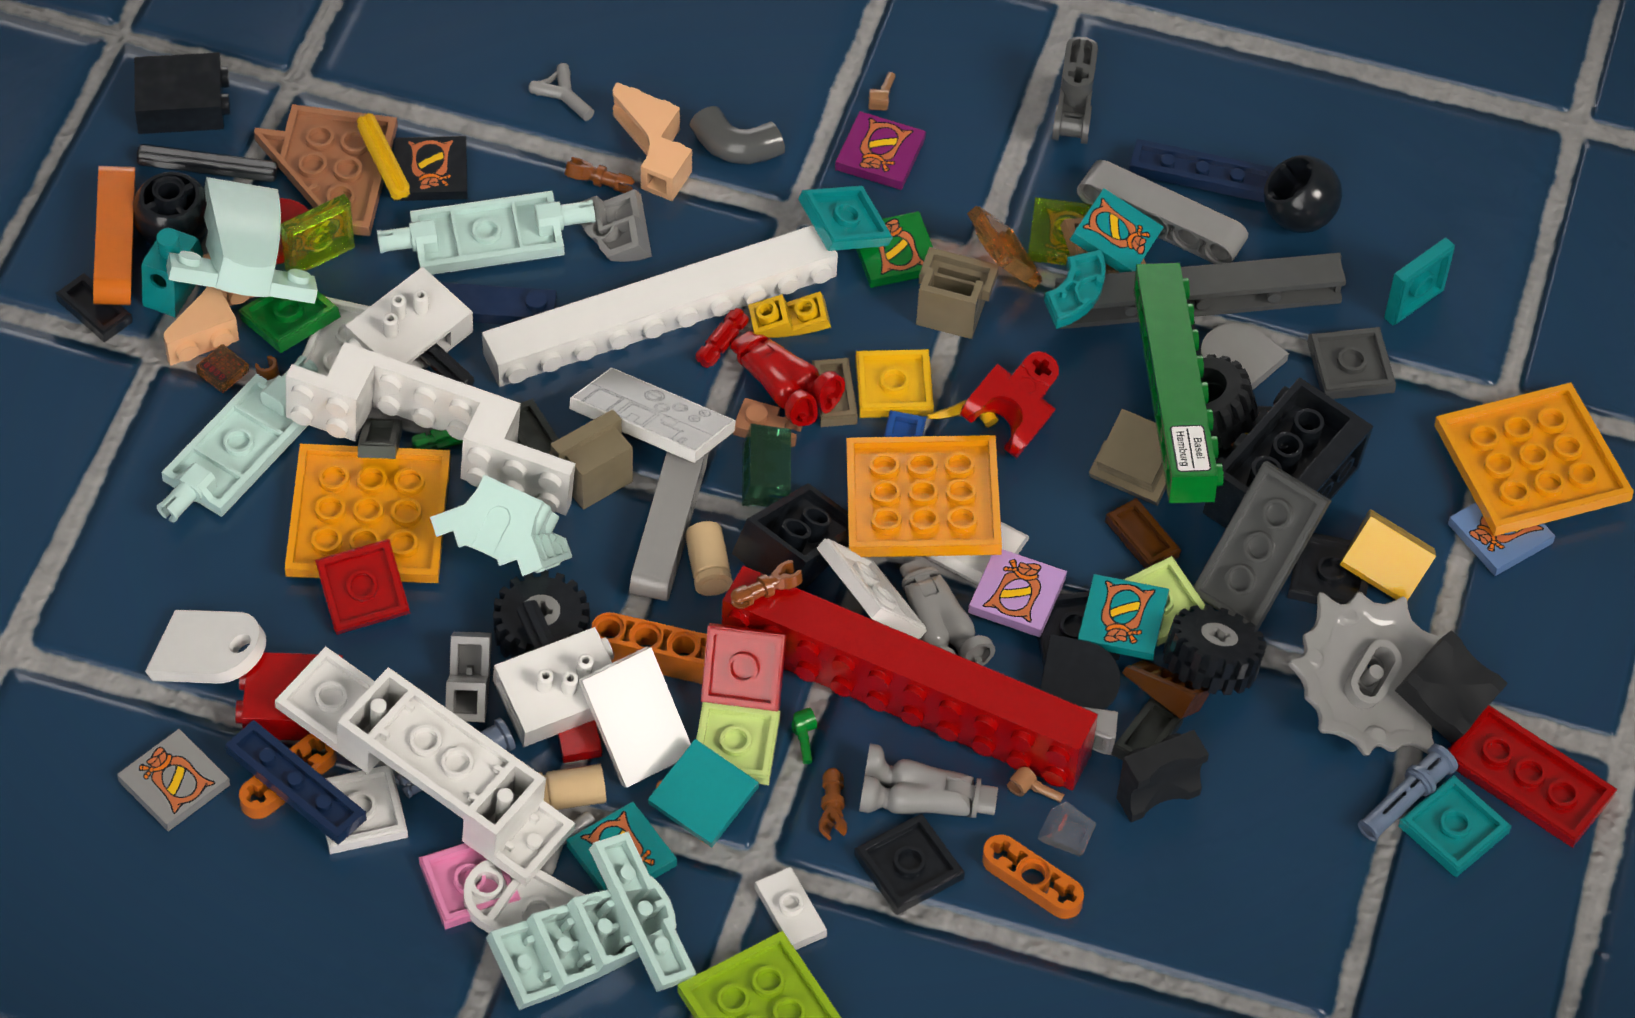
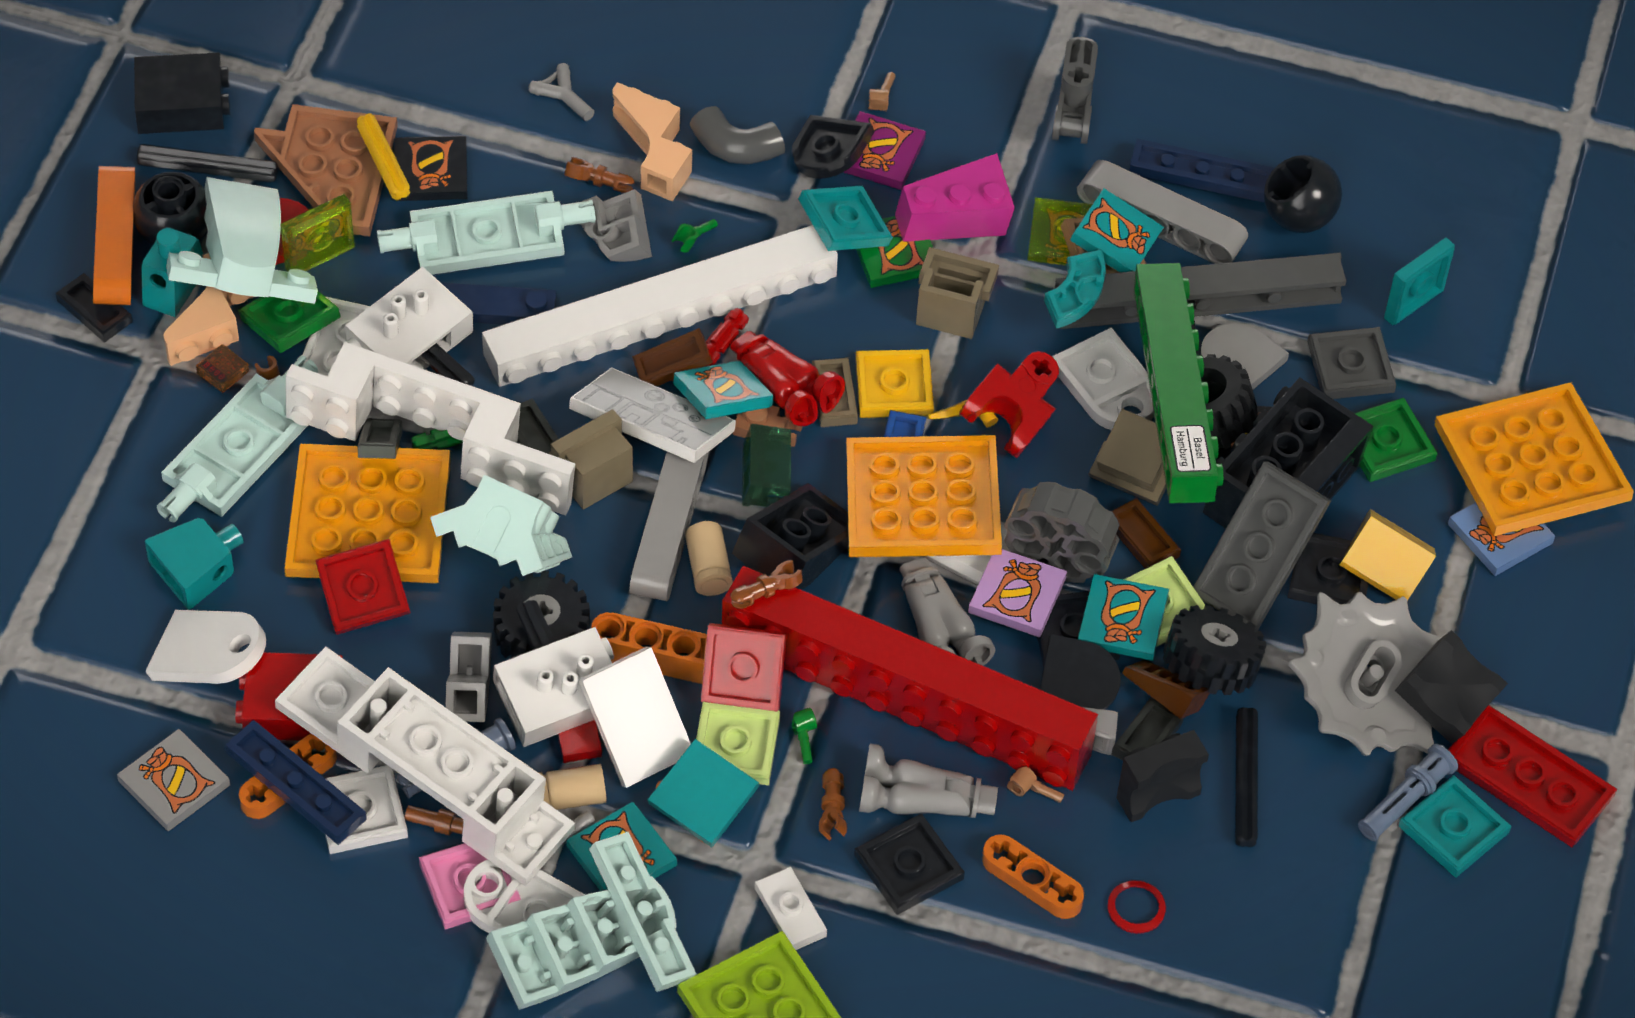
yellow slope [748,291,831,338] -> none
white tile [817,538,927,639] -> none
clear orange piece [967,205,1042,289] -> none
clear slope [1038,801,1097,856] -> none
none -> teal torso [145,518,244,610]
none -> dark orange bar [405,805,464,836]
none -> reddish brown tile [632,328,713,387]
none -> green hand [671,219,718,253]
none -> teal tile [673,360,773,419]
none -> black tile [792,115,874,179]
none -> dark pink wedge [895,153,1015,242]
none -> dark grey connector [1004,482,1120,583]
none -> white tile [1052,328,1154,430]
none -> red piece [1107,880,1166,934]
none -> black axle [1235,707,1258,847]
none -> green tile [1355,397,1437,482]

